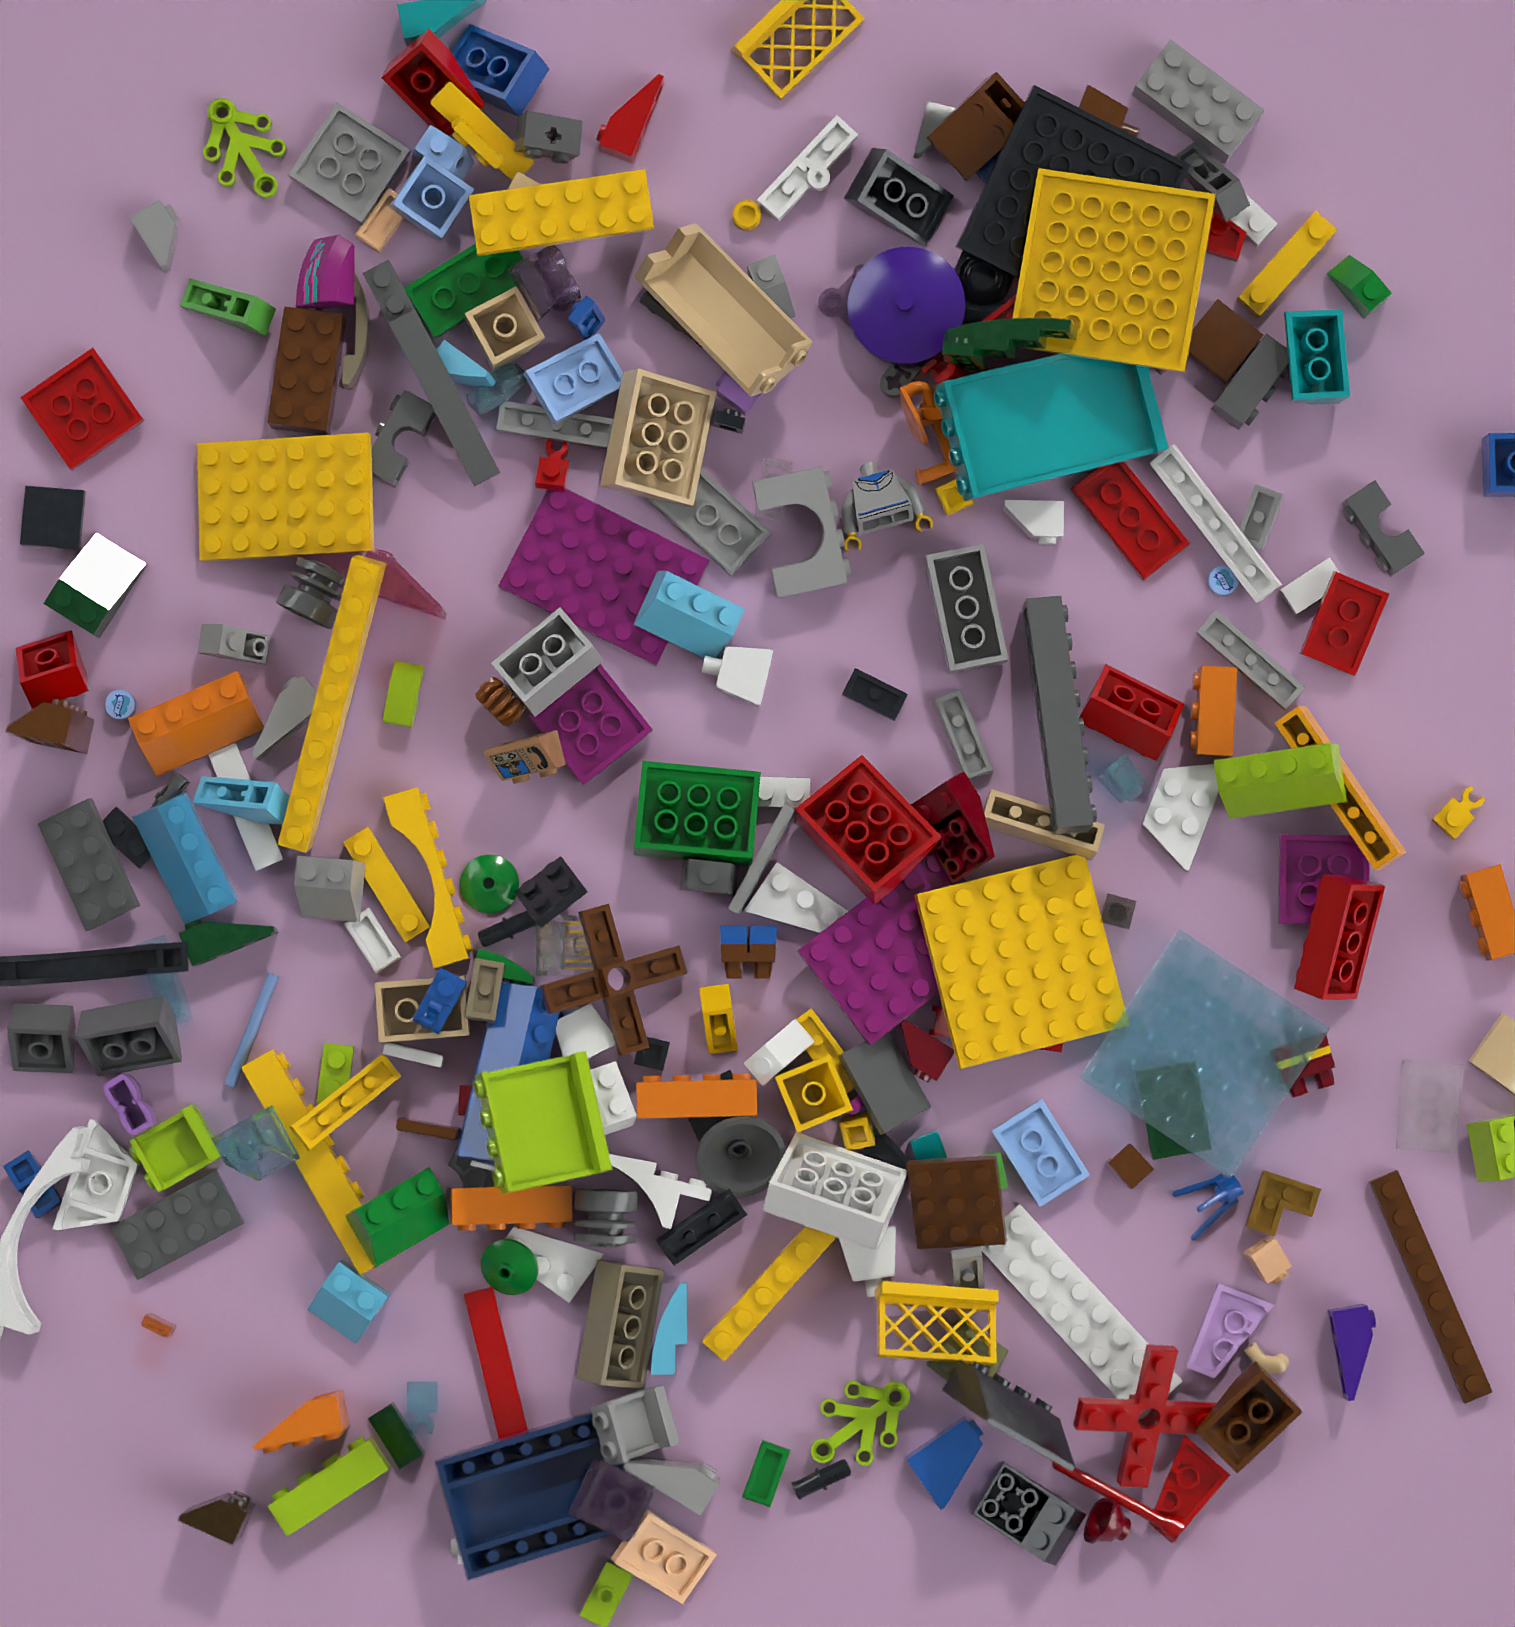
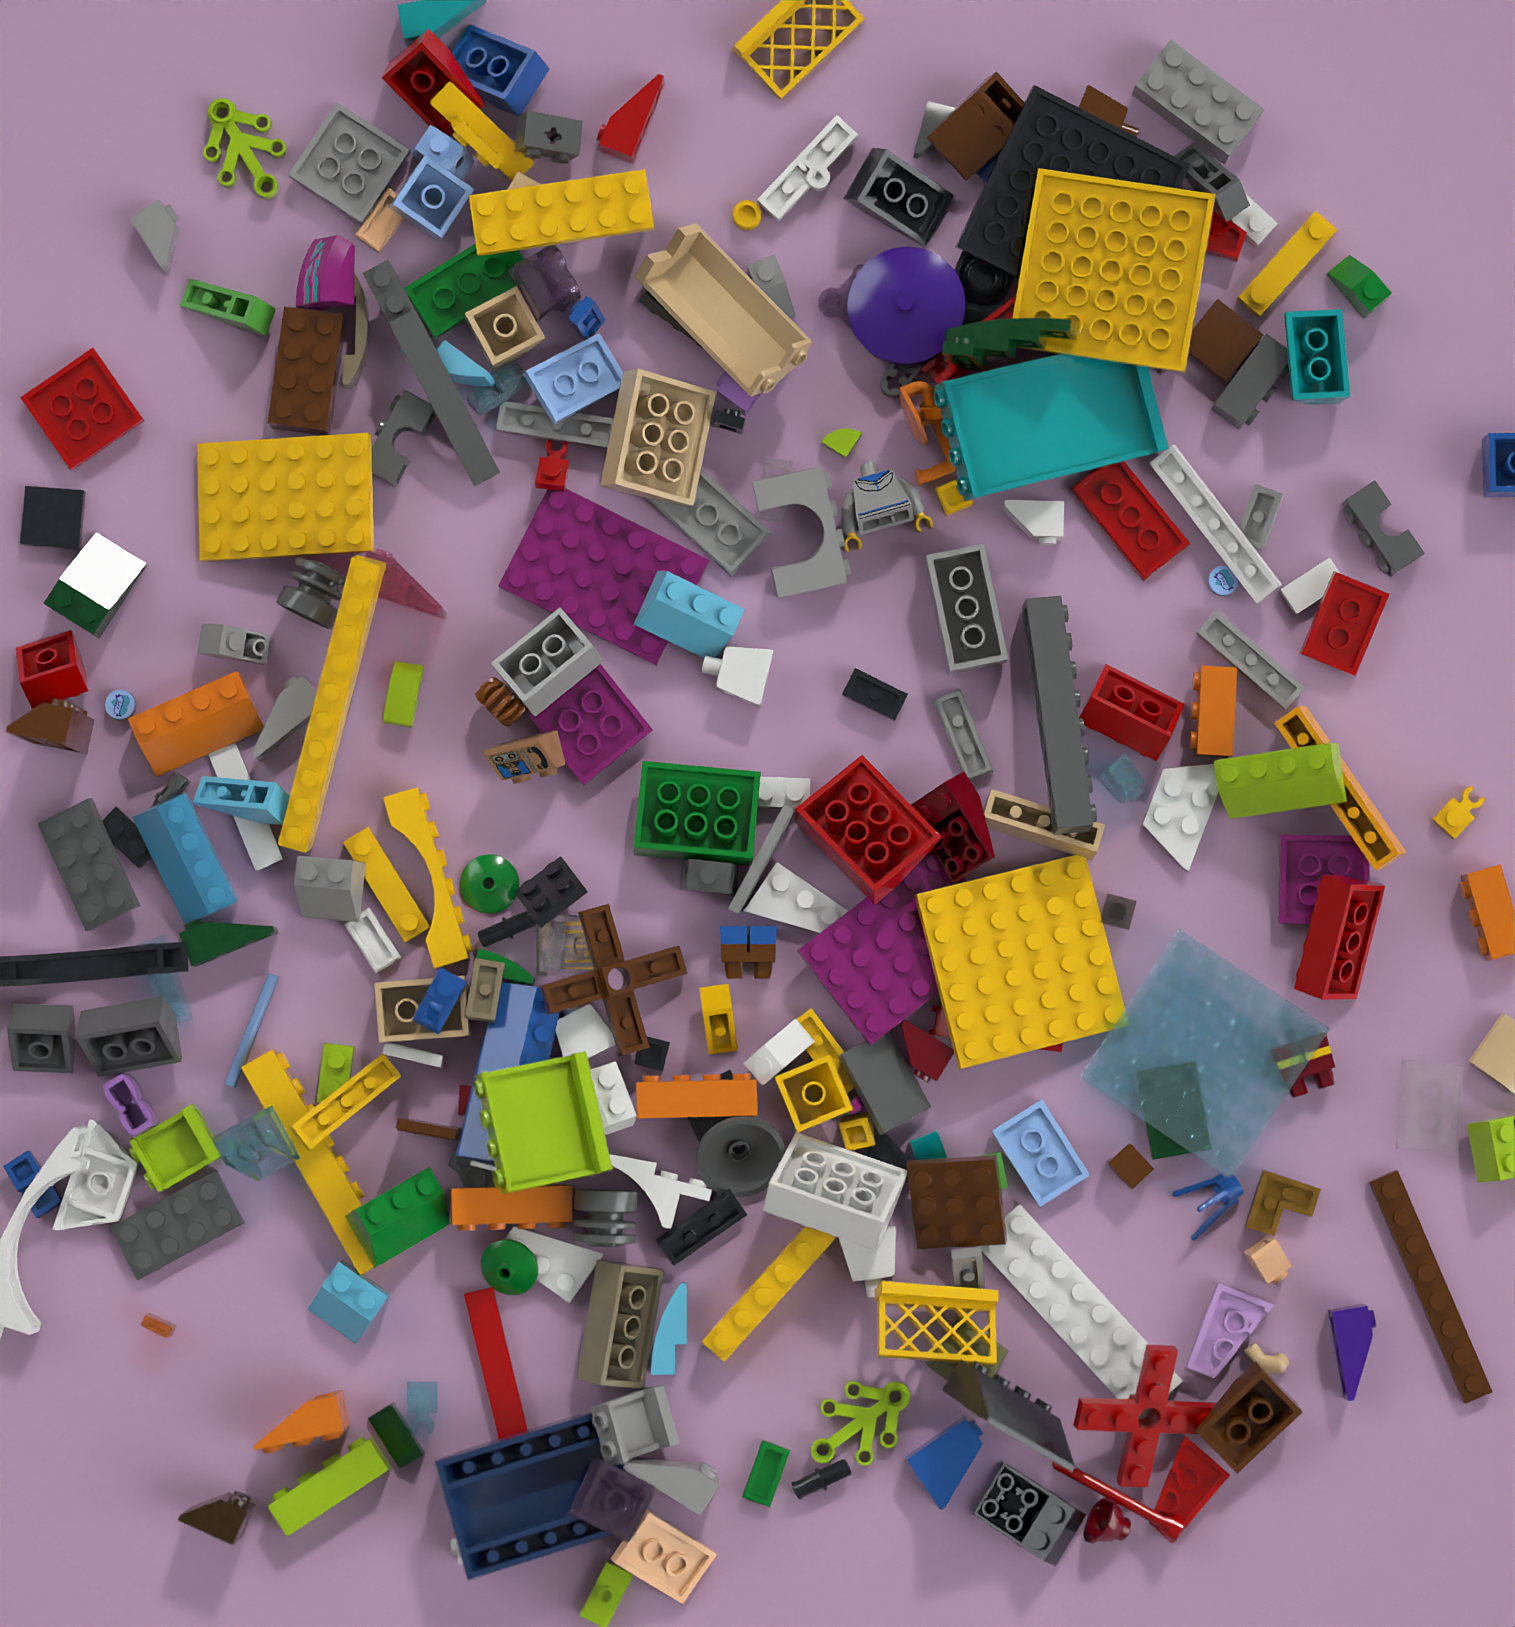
none -> lime tile [821,428,862,459]

